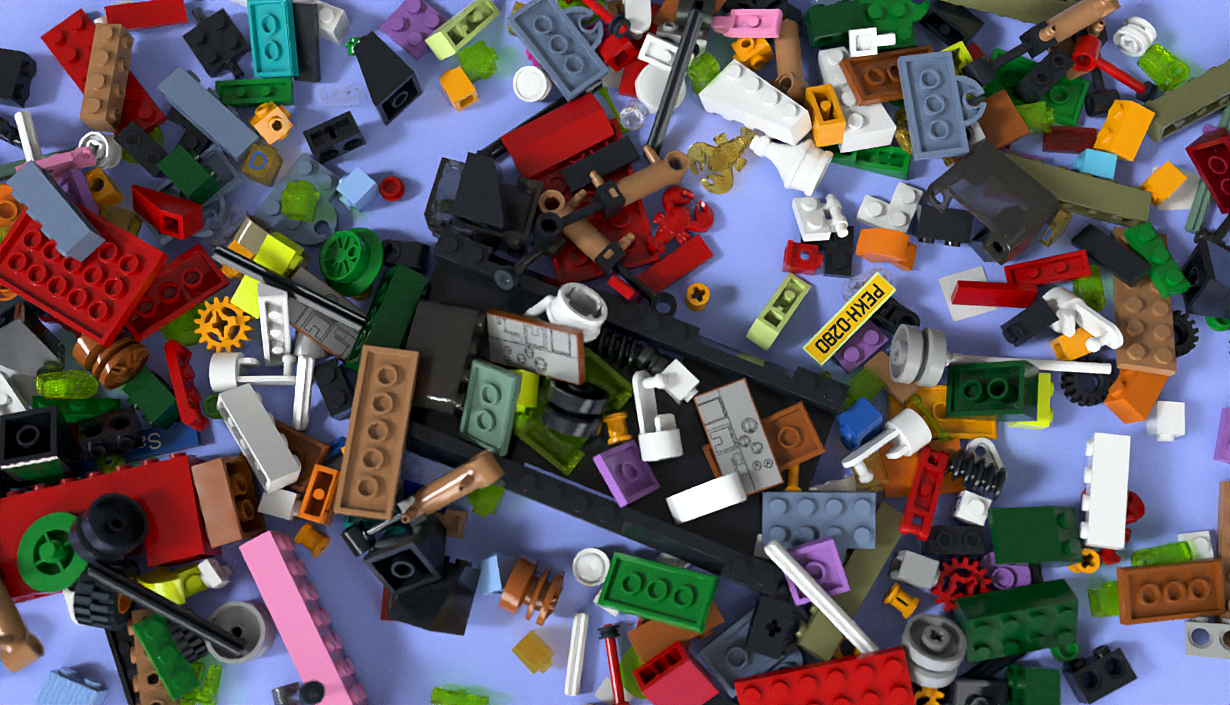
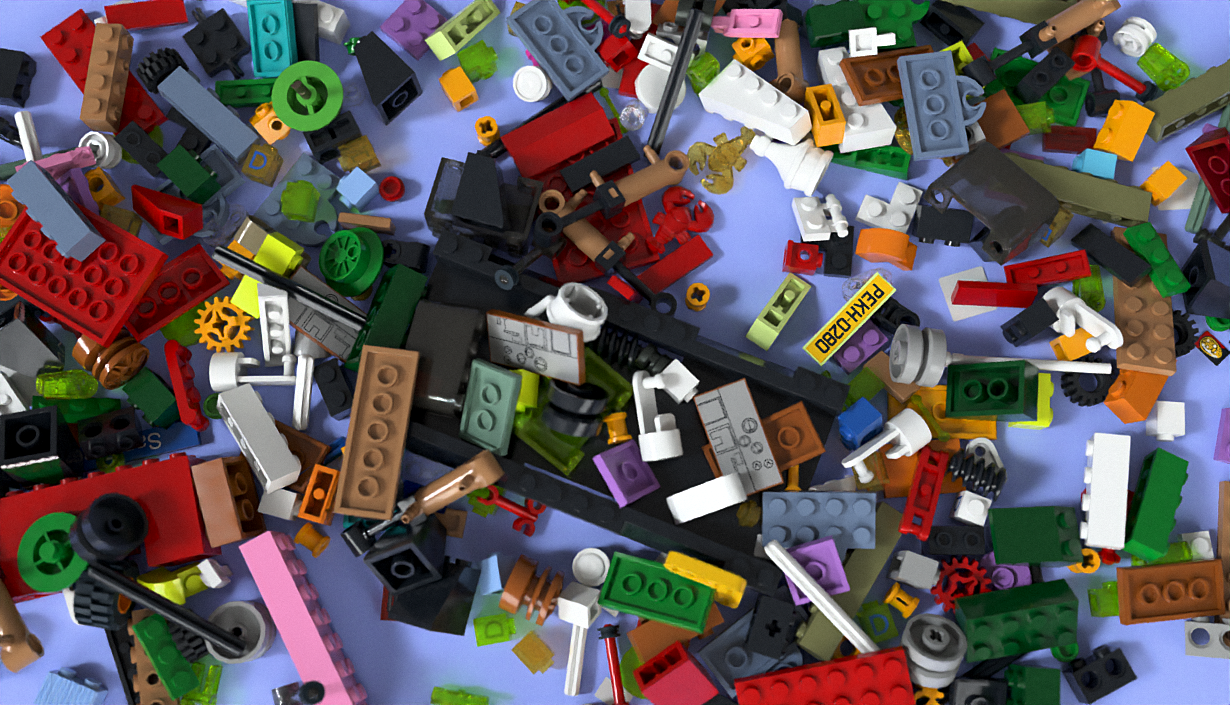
none -> black tyre [137,48,189,94]
none -> bright green piece [272,61,344,131]
none -> clear yellow brick [338,135,382,173]
none -> medium nougat tile [338,212,396,235]
none -> clear neon green brick [473,612,516,647]
none -> light orange bush [475,116,500,146]
none -> red bar [476,484,546,537]
none -> white brick [557,581,602,629]
none -> yellow beam [664,551,747,608]
none -> clear yellow plate [737,500,761,527]
none -> clear neon green brick [856,599,899,644]
none -> green brick [1122,447,1189,563]
none -> sticker [1194,331,1229,366]

